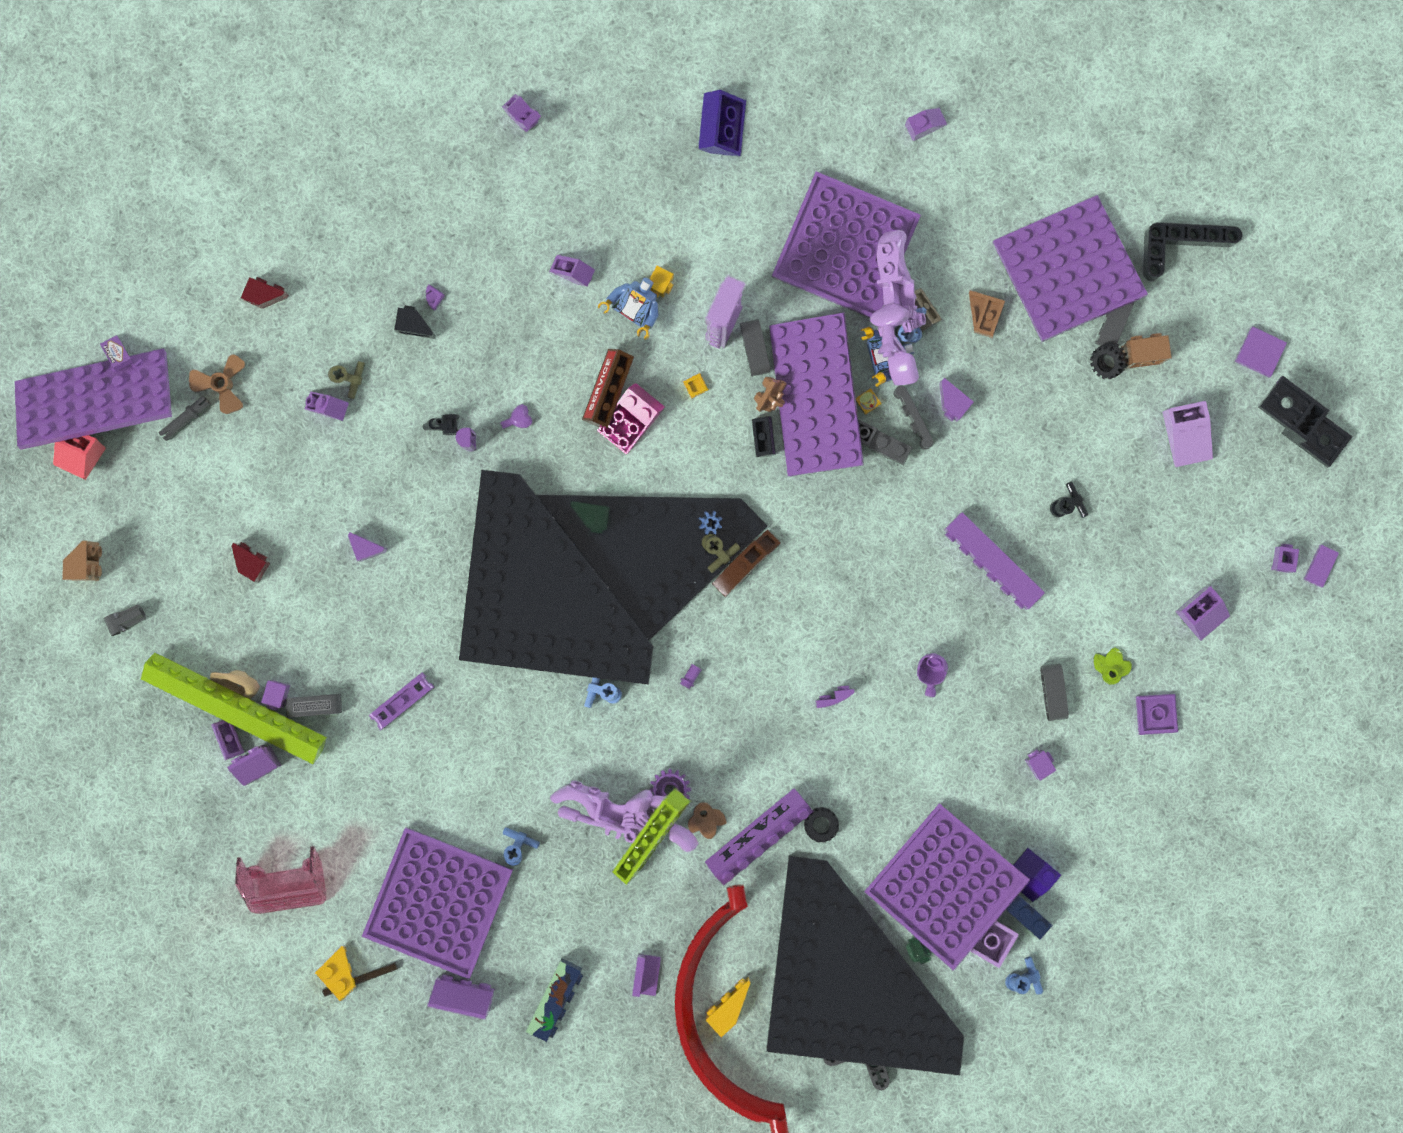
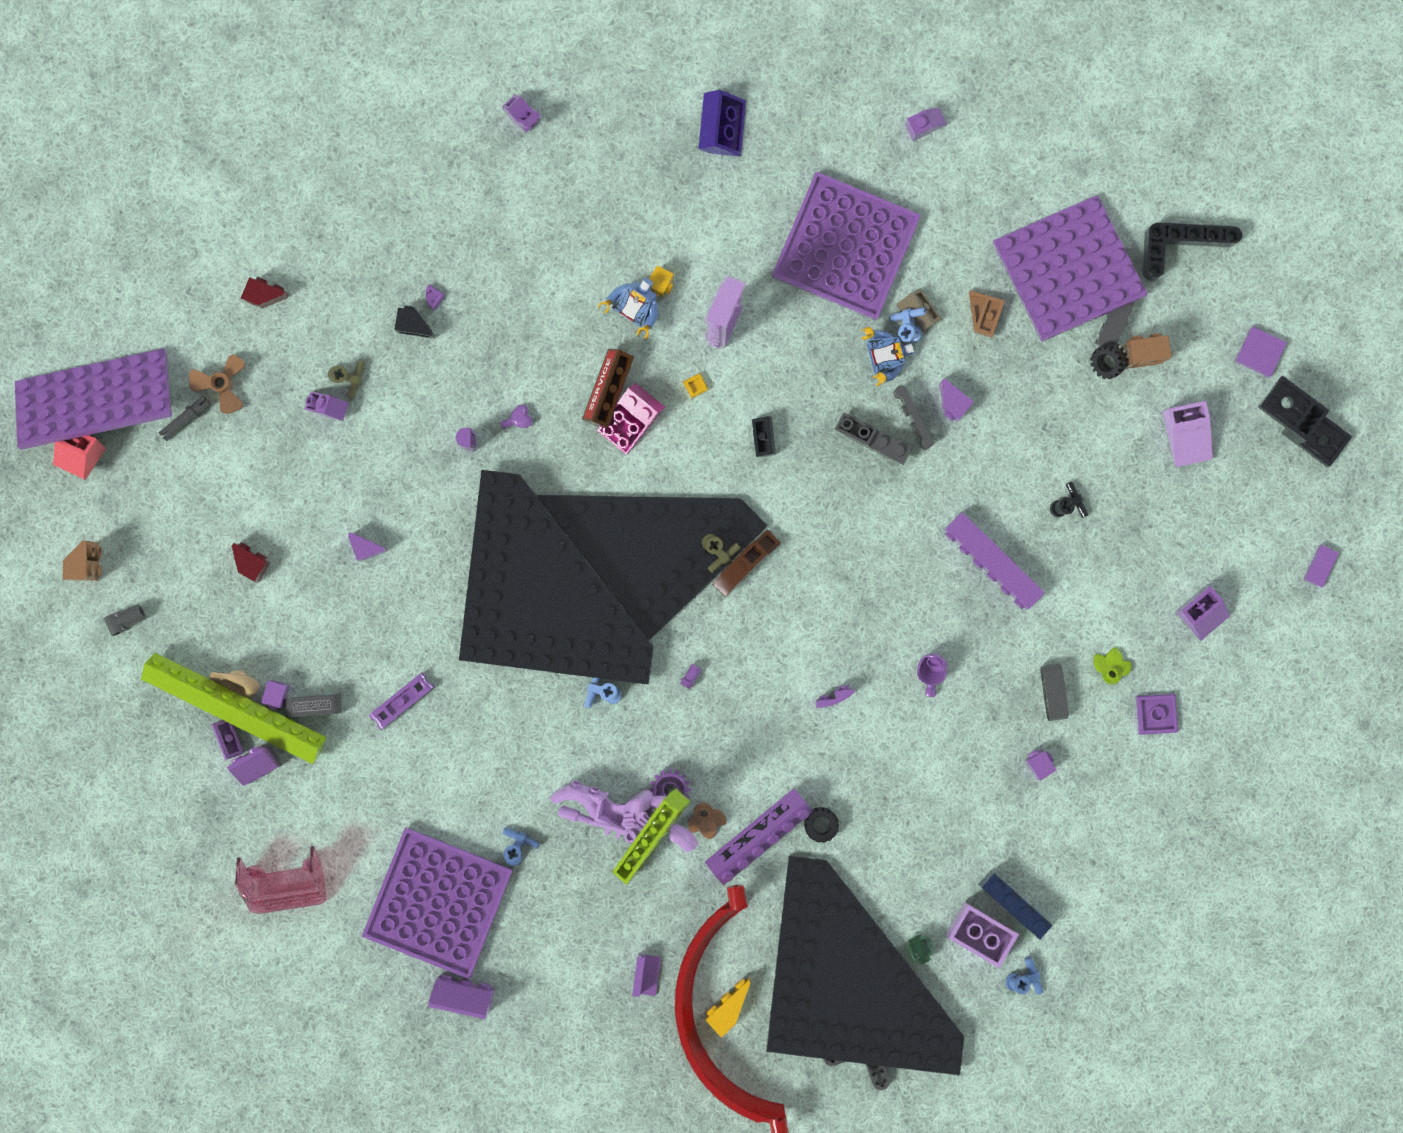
tile [100,335,133,372] -> none
yellow wing [315,946,356,1001] -> none
dark brown bar [322,962,398,997] -> none
black piece [423,414,459,435] -> none
brick [526,958,583,1042] -> none
medium lavender slope [549,255,595,287] -> none
clear green slope [571,501,610,533] -> none
medium blue gear [699,511,722,535] -> none
dark grey beam [740,319,770,377] -> none
medium nougat hips [754,377,787,412] -> none
medium lavender plate [769,313,864,477] -> none
tile [855,388,882,415] -> none
medium lavender plate [864,803,1030,971] -> none
lavender piece [870,230,926,386] -> none
dark purple slope [1013,847,1061,902] -> none
medium lavender brick [1271,544,1299,573] -> none

